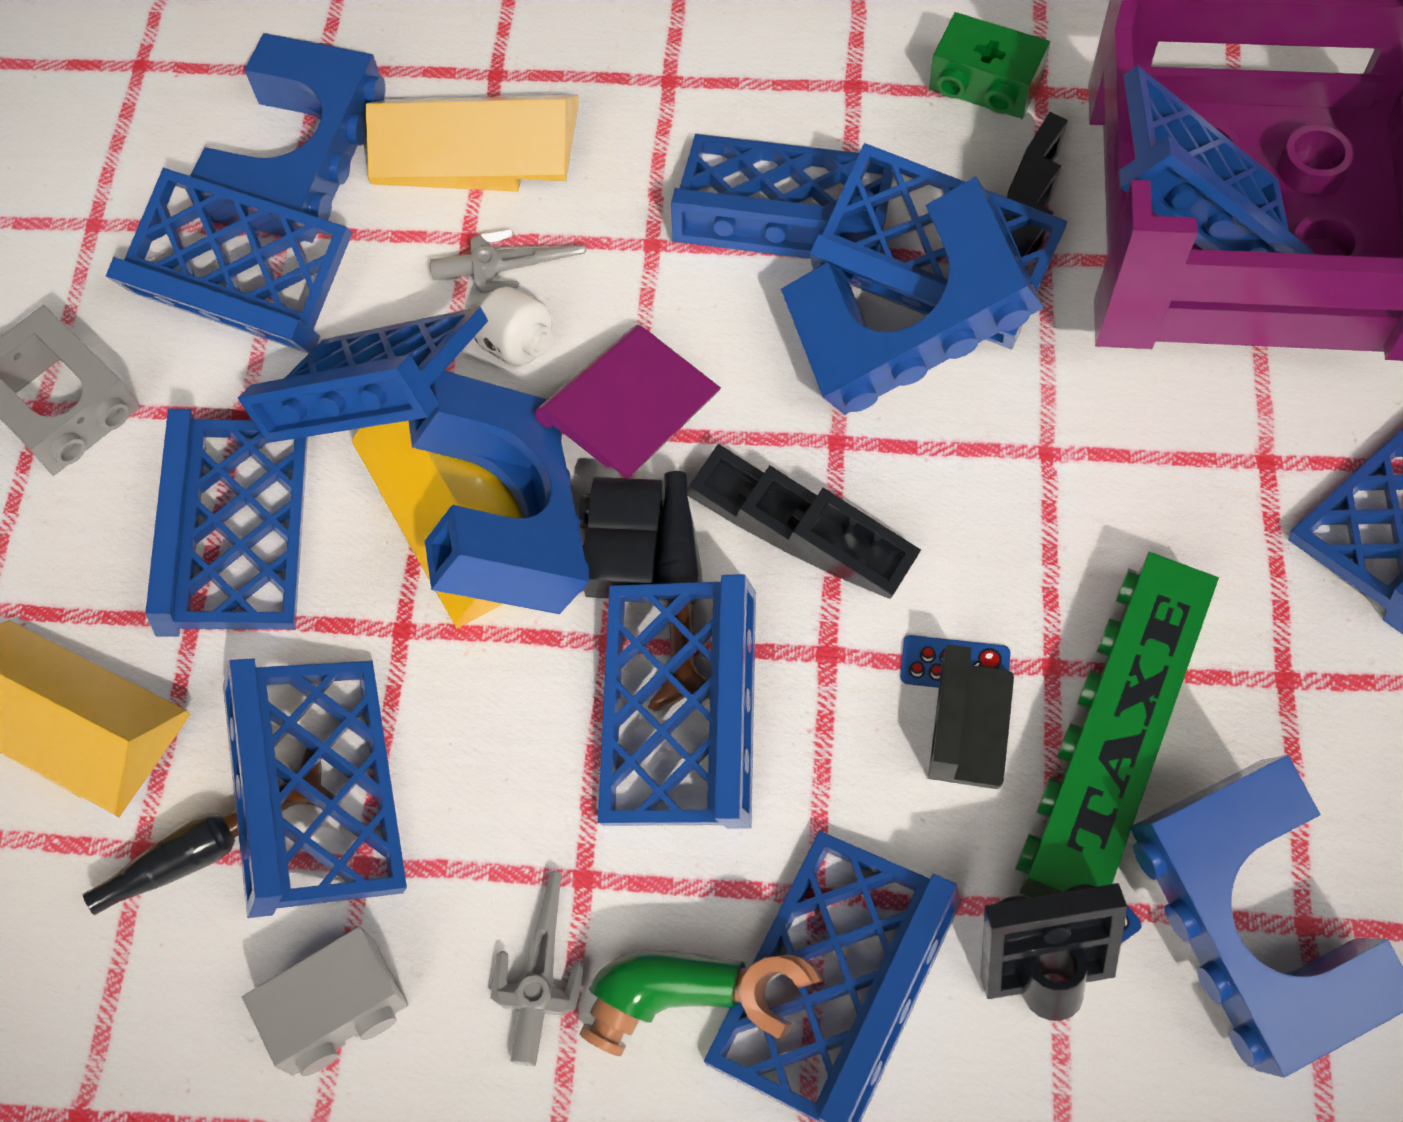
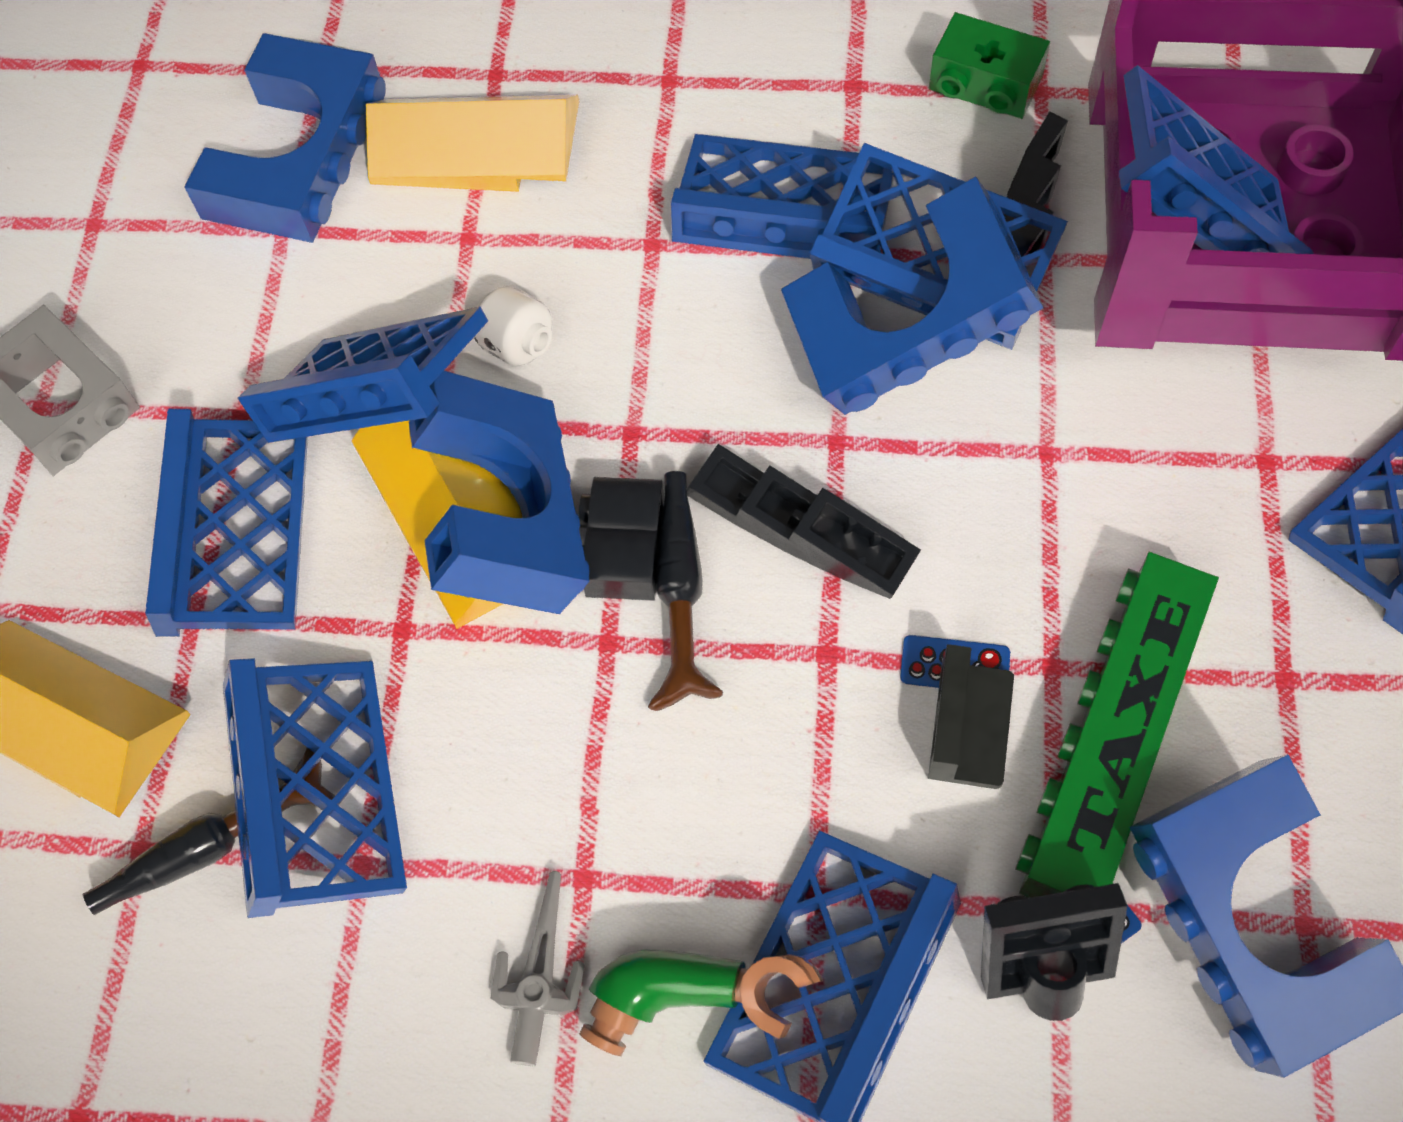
blue fence [105,168,353,354] -> none
light grey piece [241,926,409,1076] -> none
light grey piece [430,230,586,293] -> none
magenta piece [535,325,721,480] -> none
blue fence [598,574,756,829] -> none

